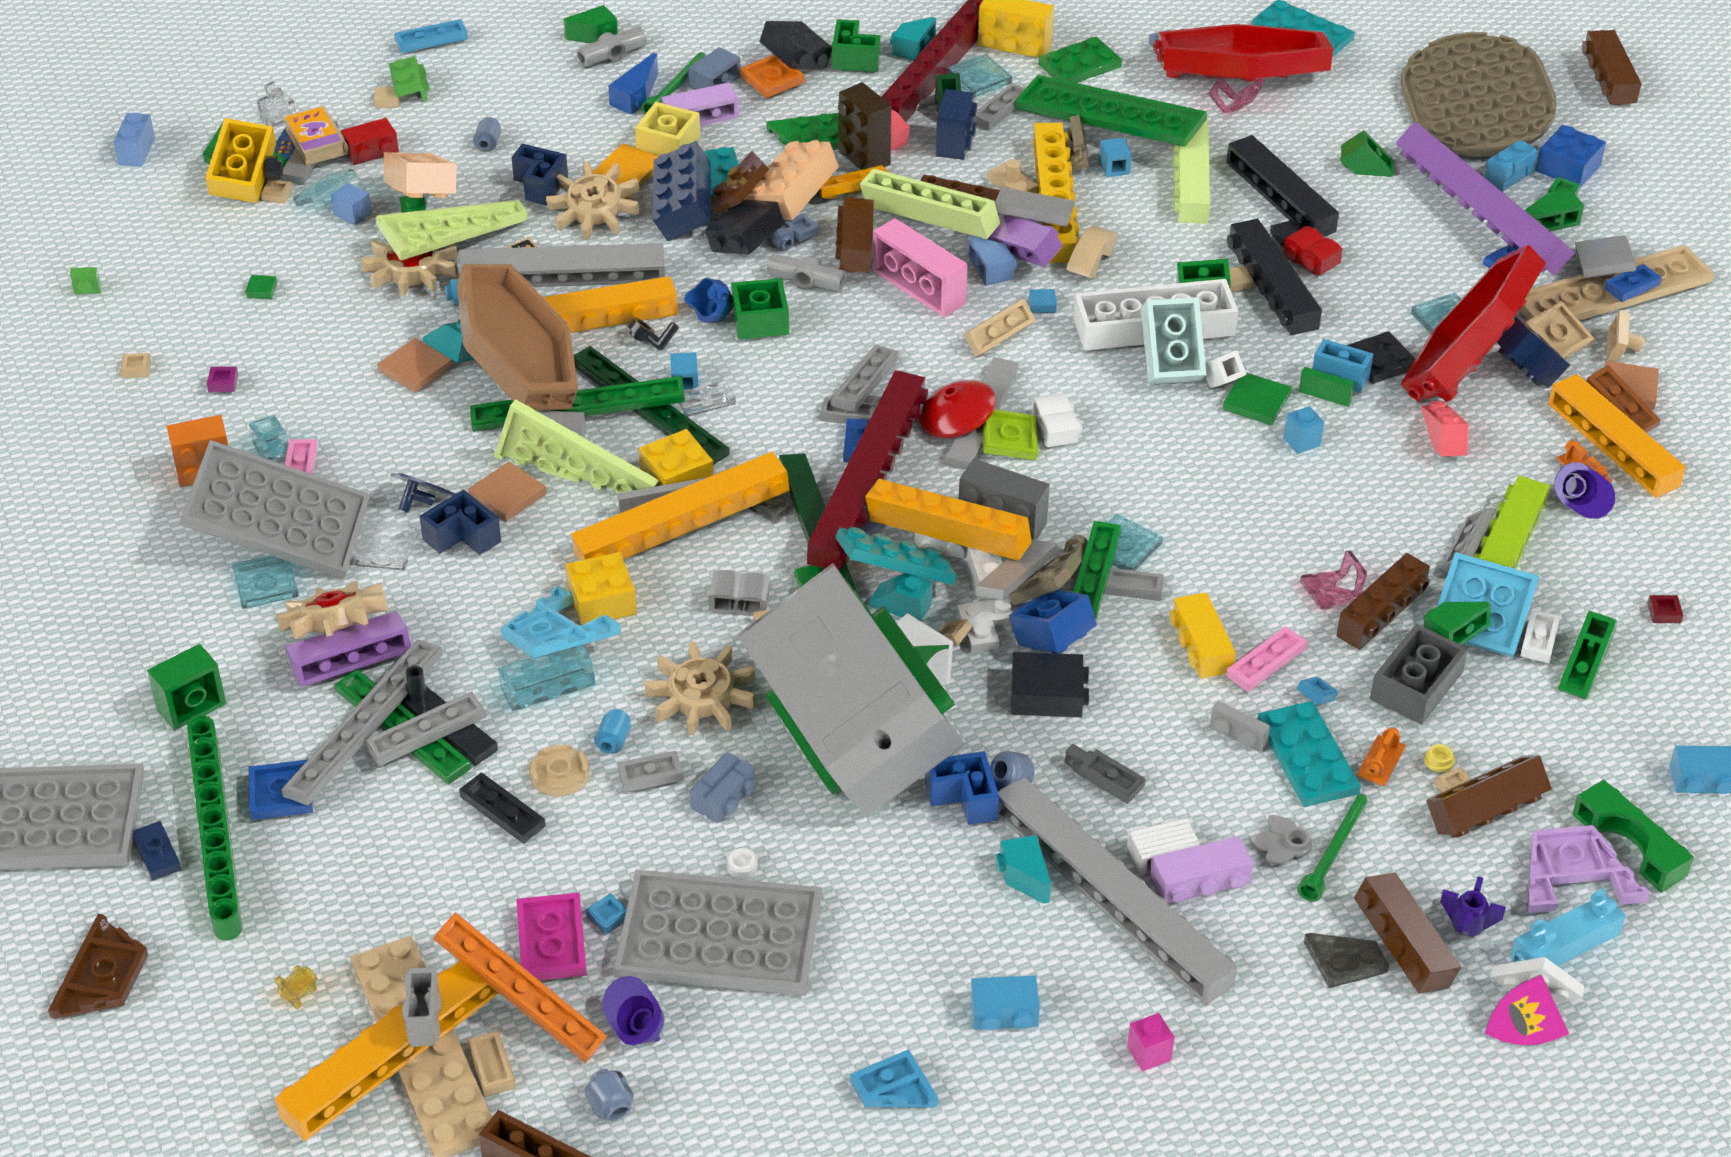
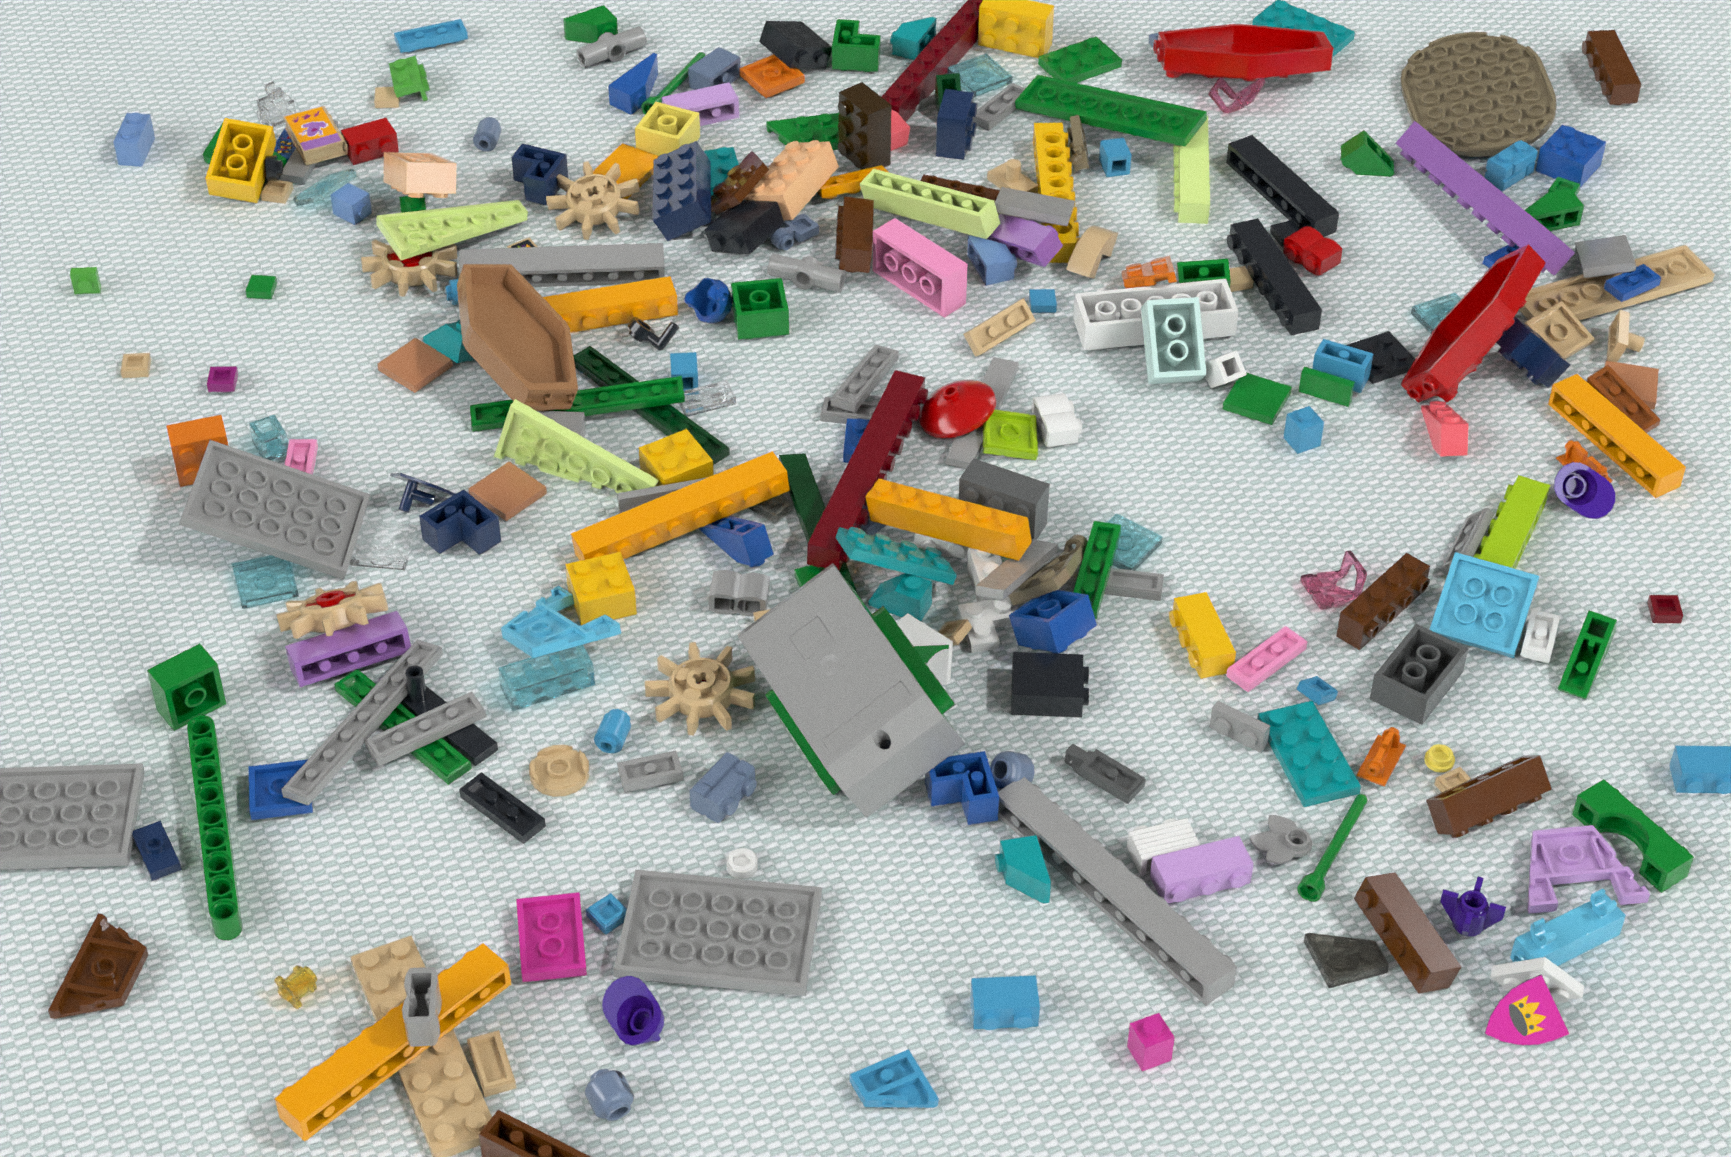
orange tile [433,912,607,1064] -> none
green slope [1424,601,1491,645] -> none
none -> blue slope [699,516,774,567]
none -> orange wing [1121,256,1177,289]

